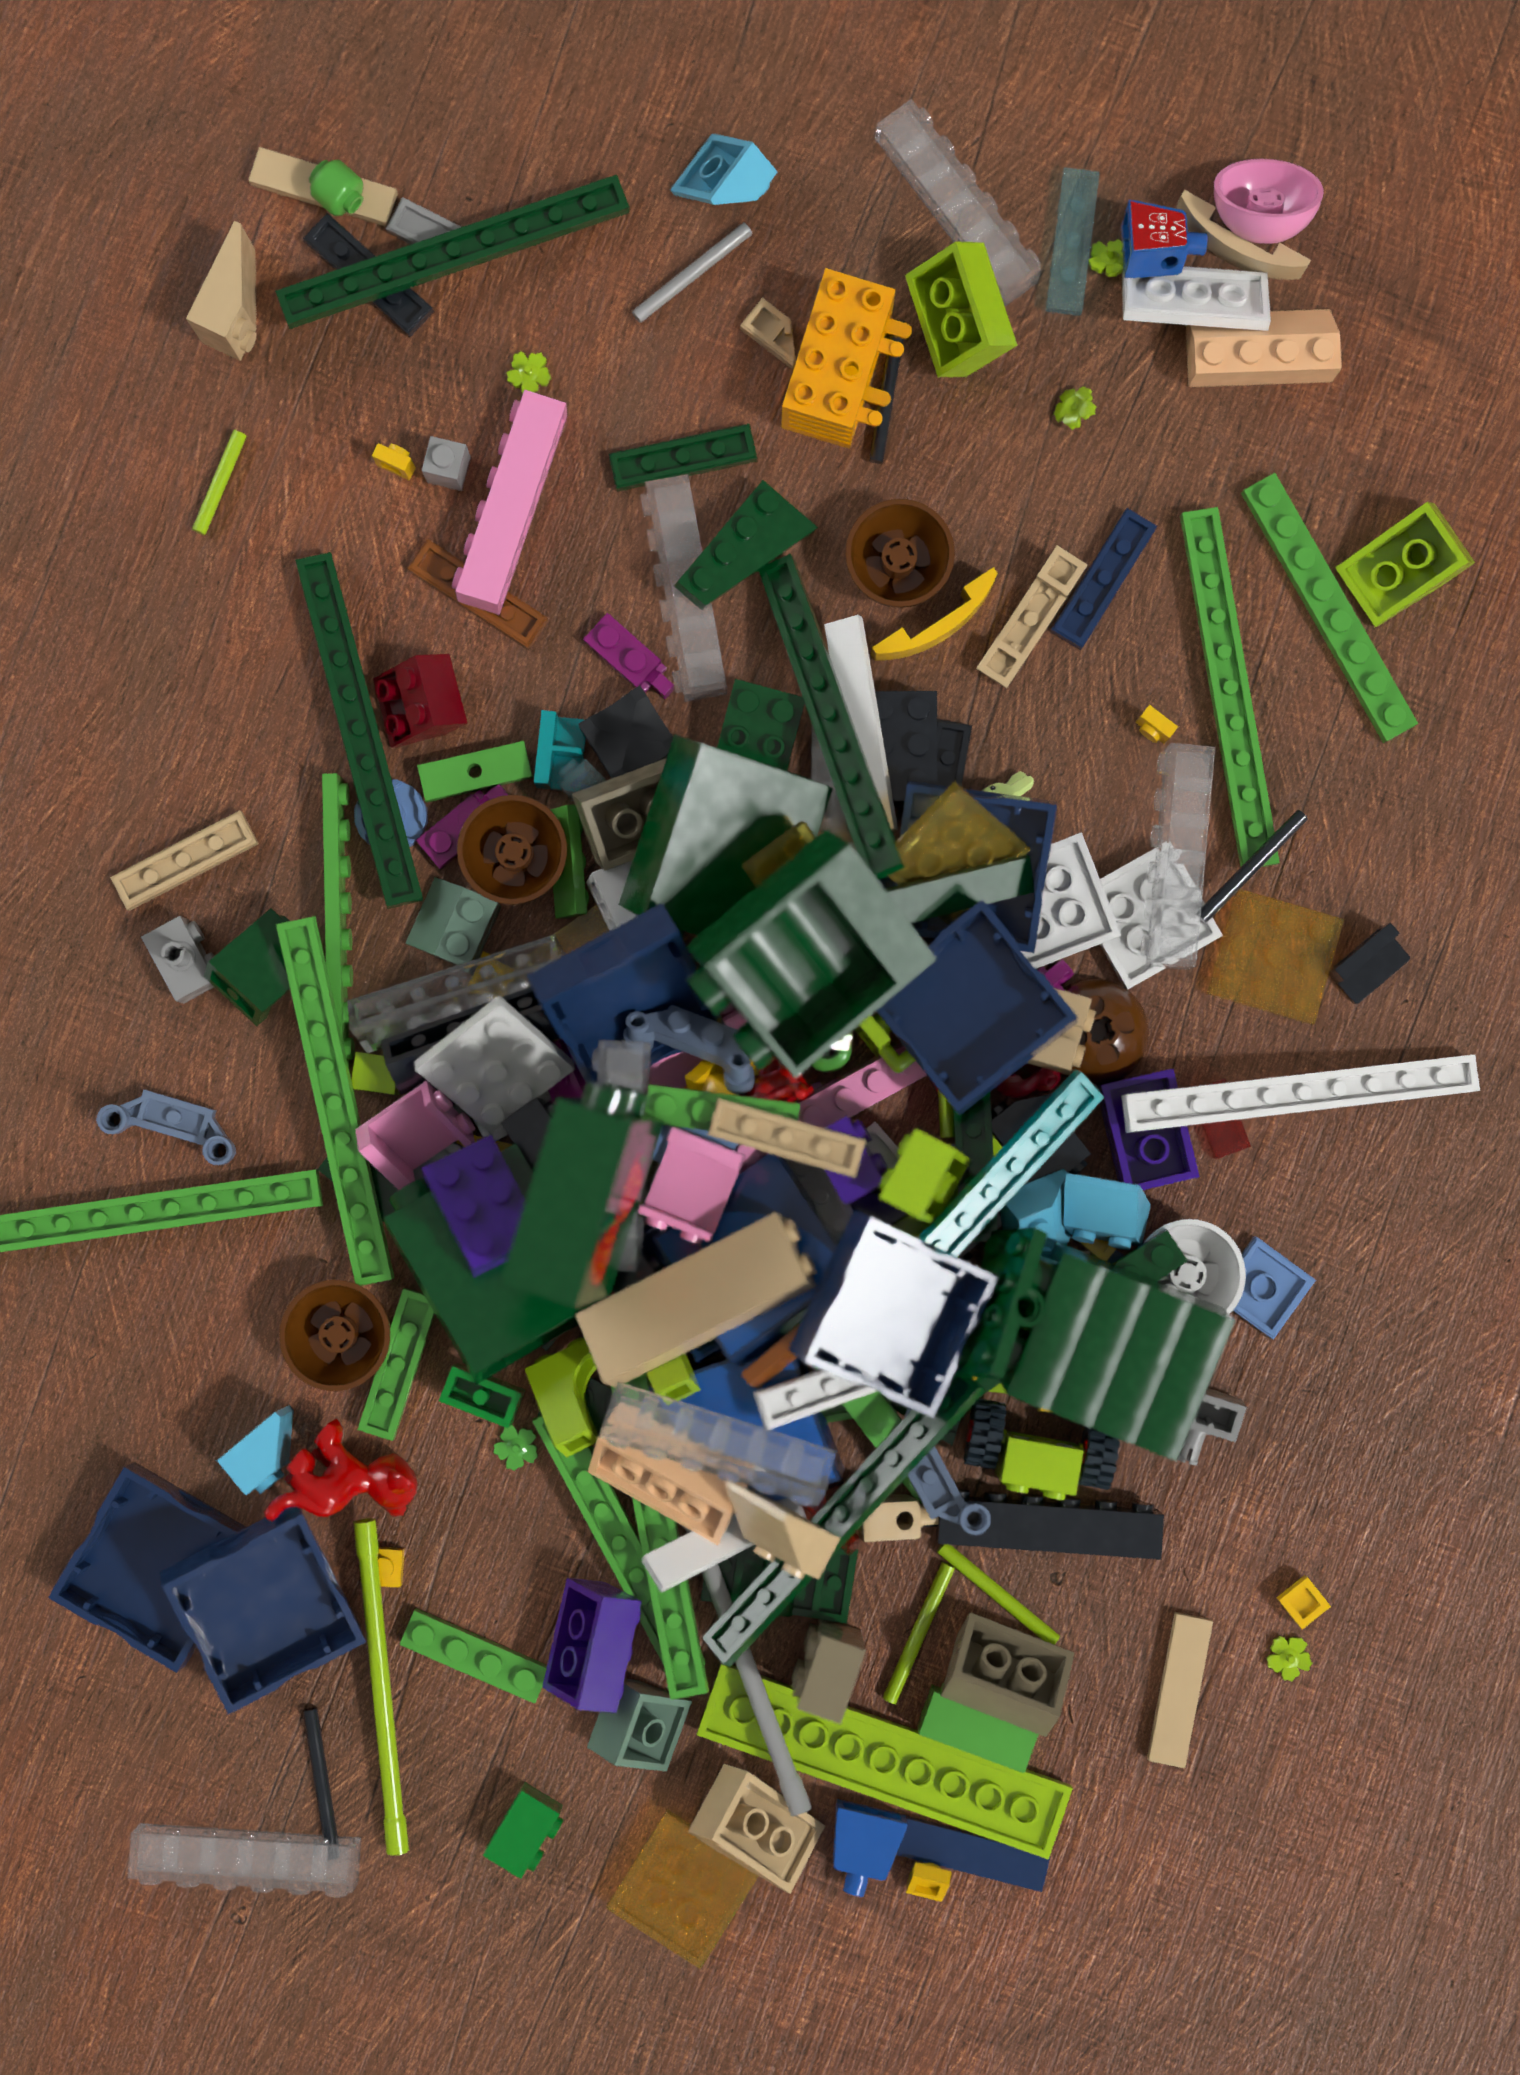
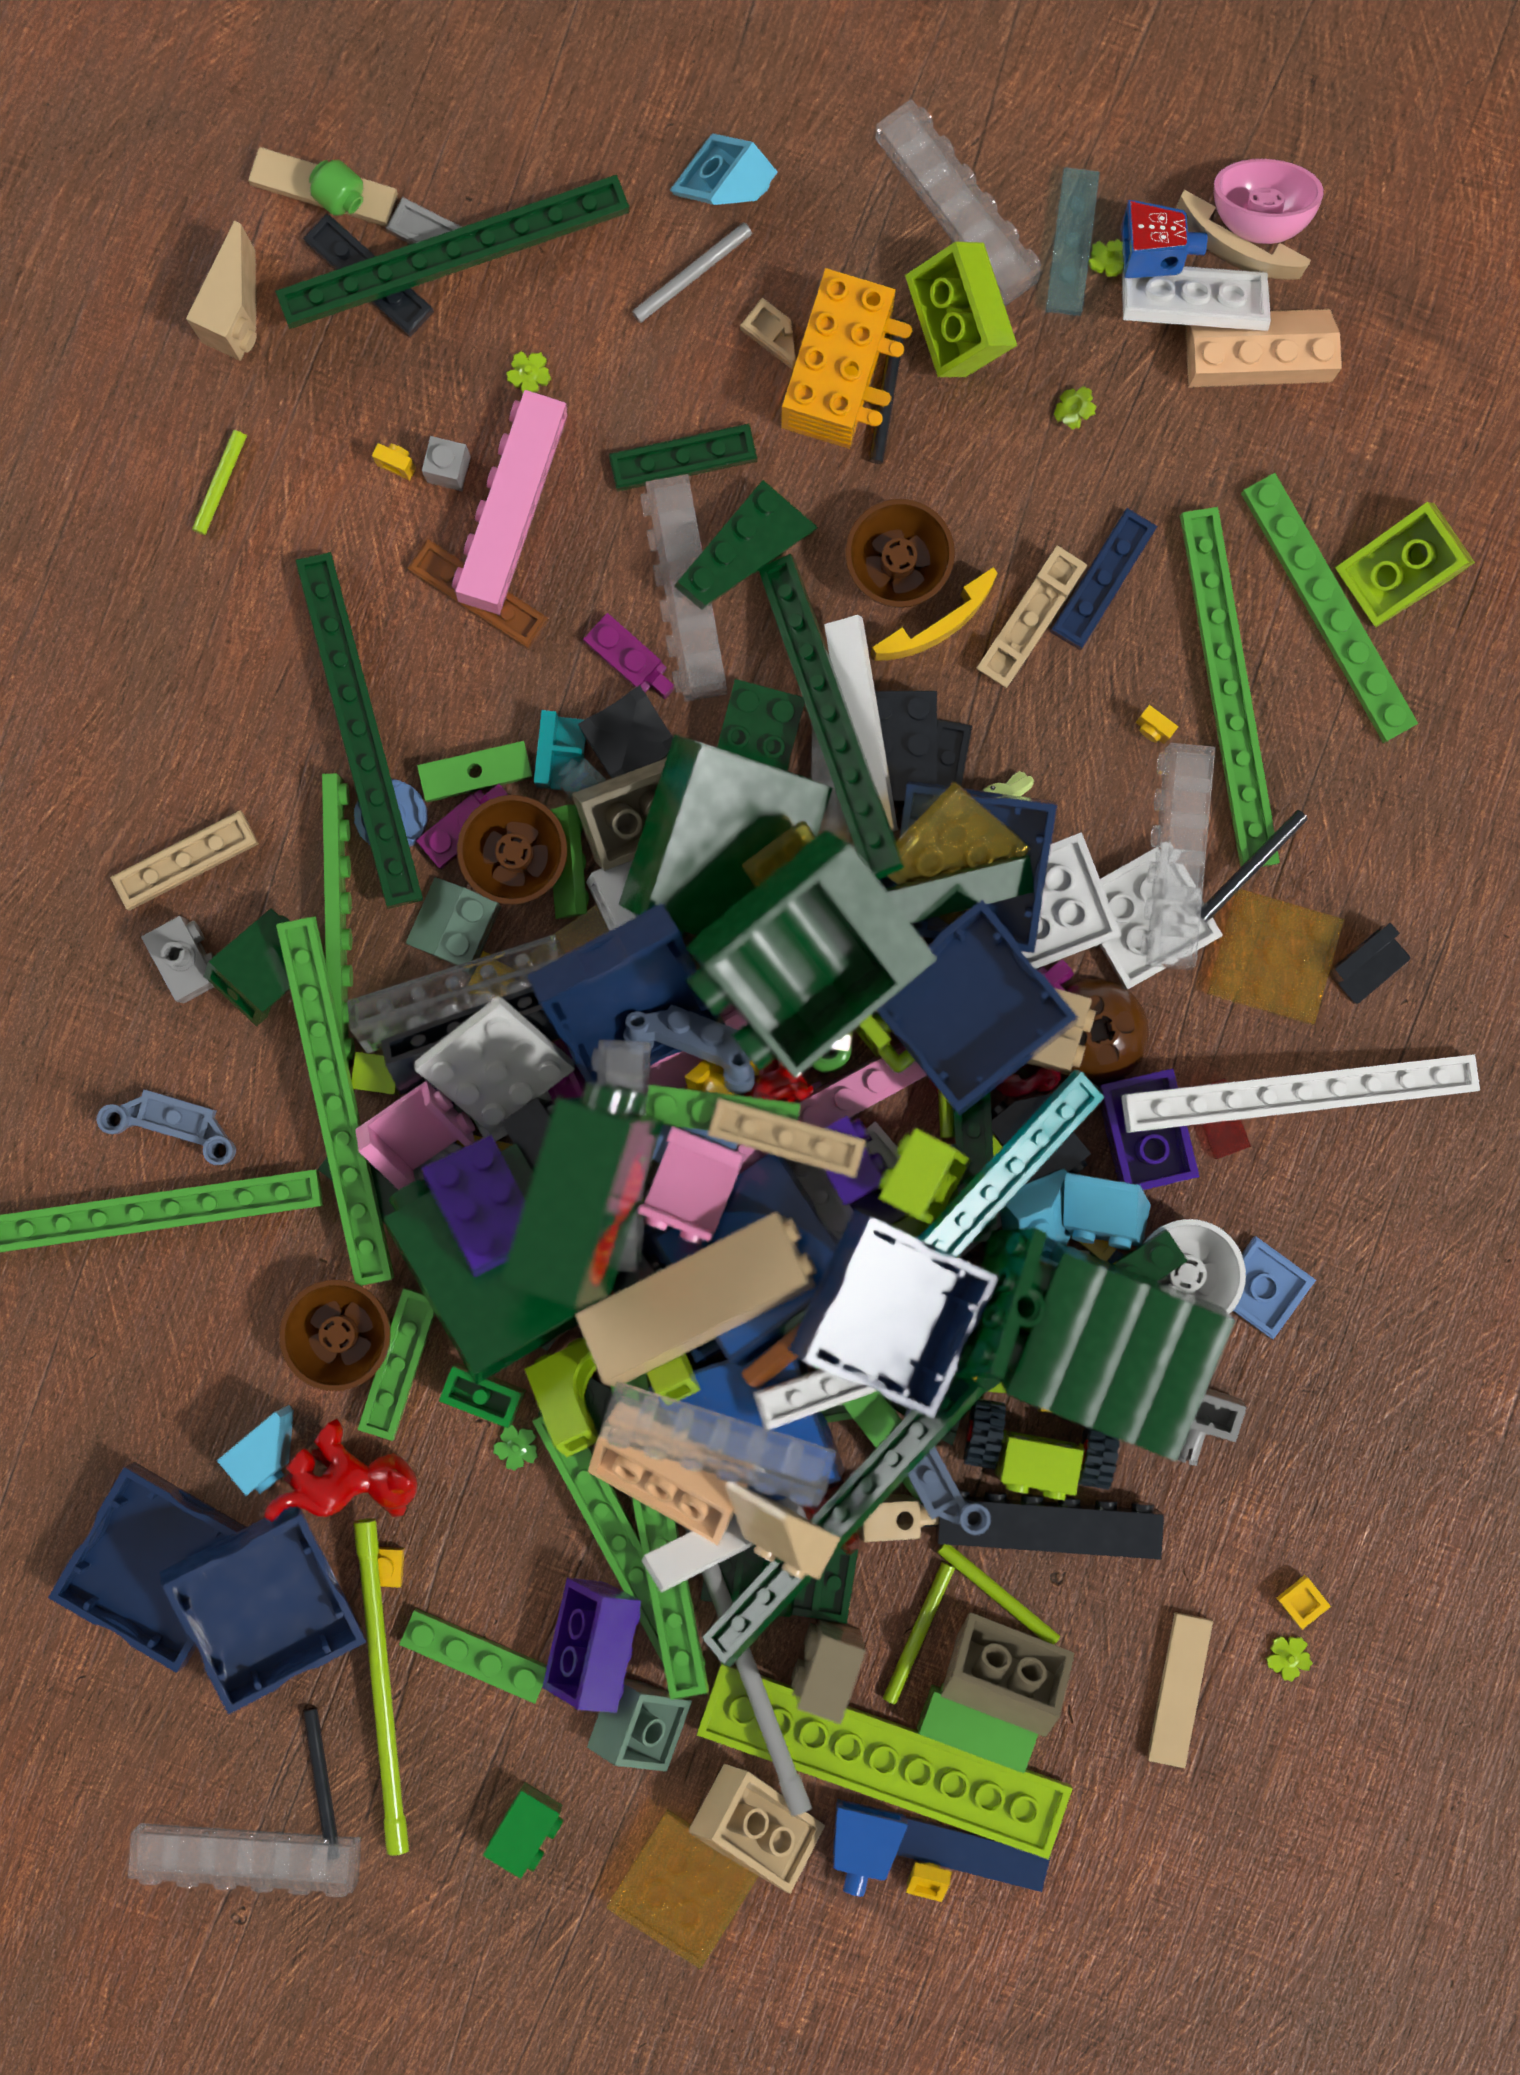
dark red slope [373,654,468,748] -> none

